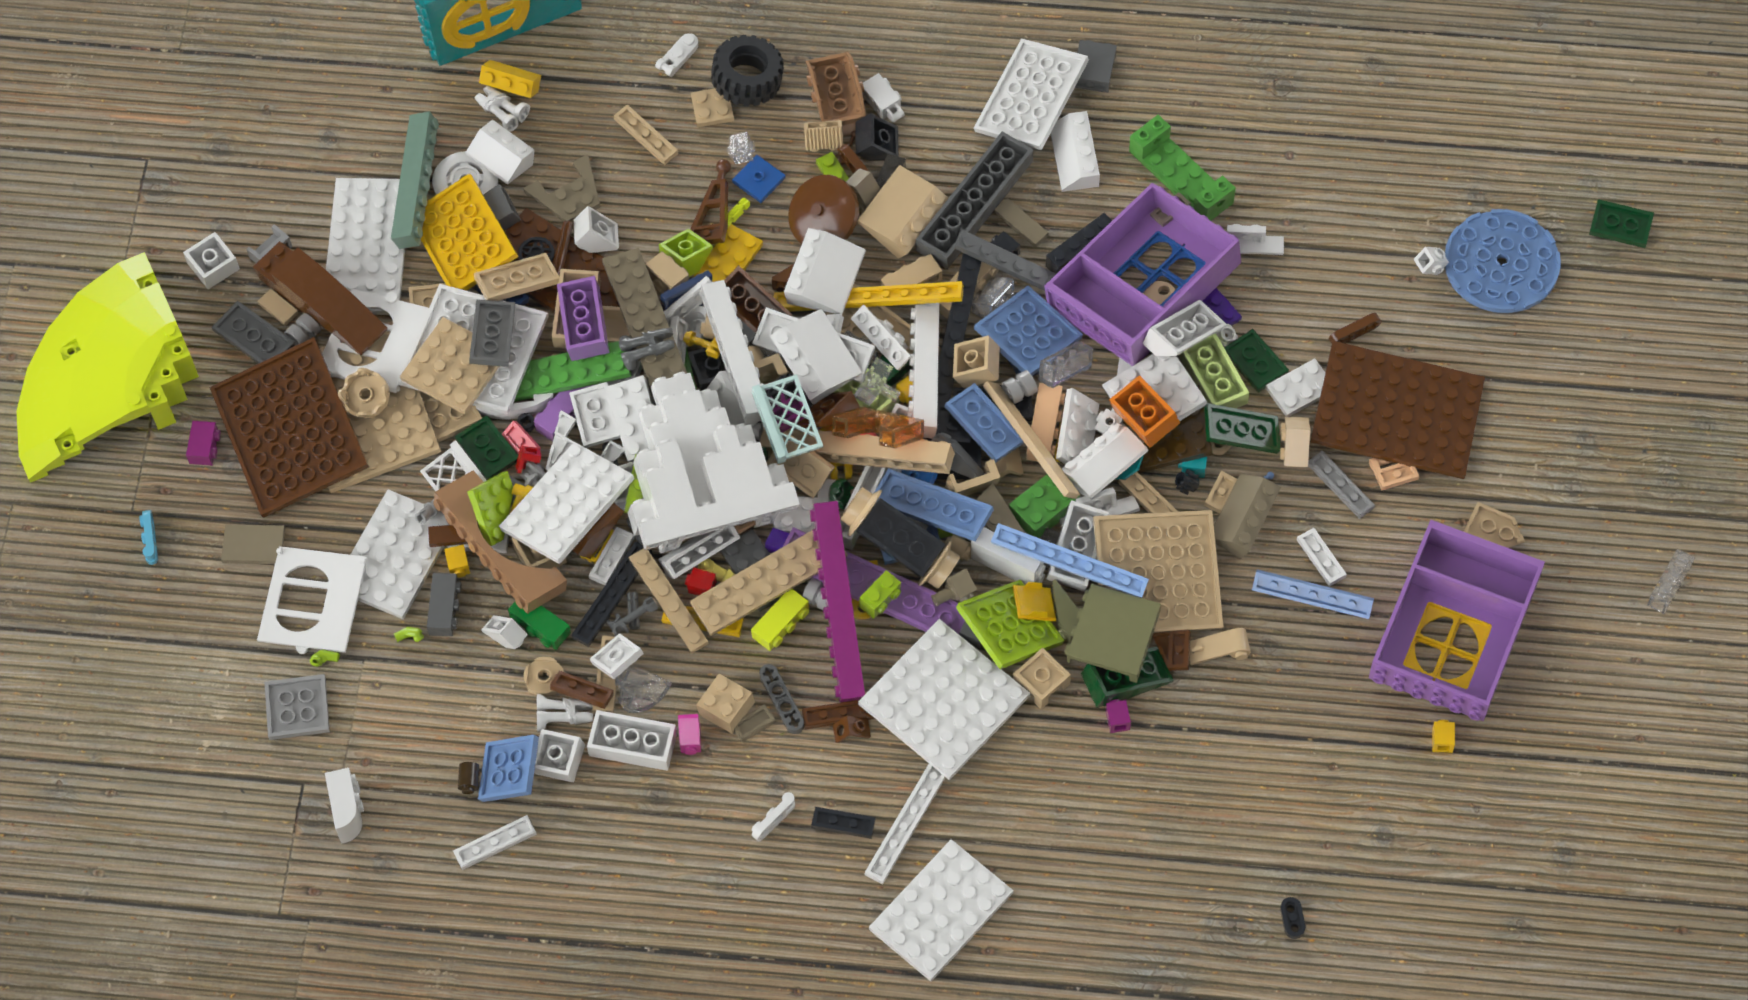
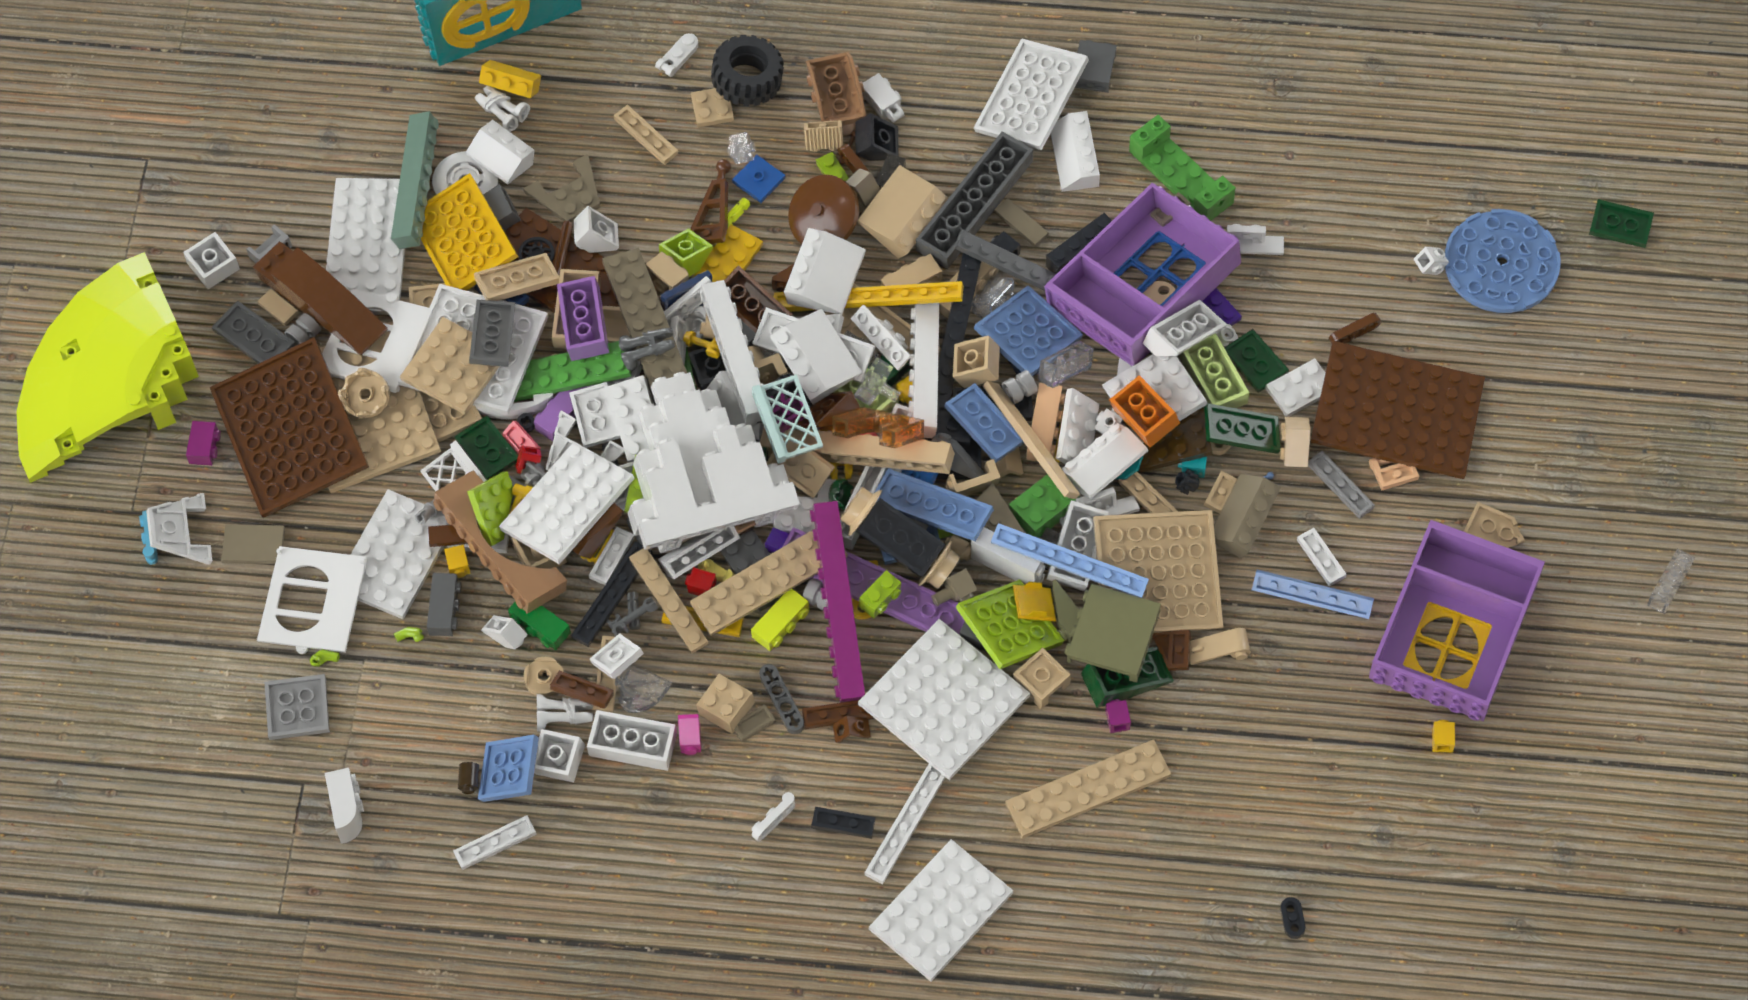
none -> white wing [146,493,213,564]
none -> tan plate [1005,739,1171,839]

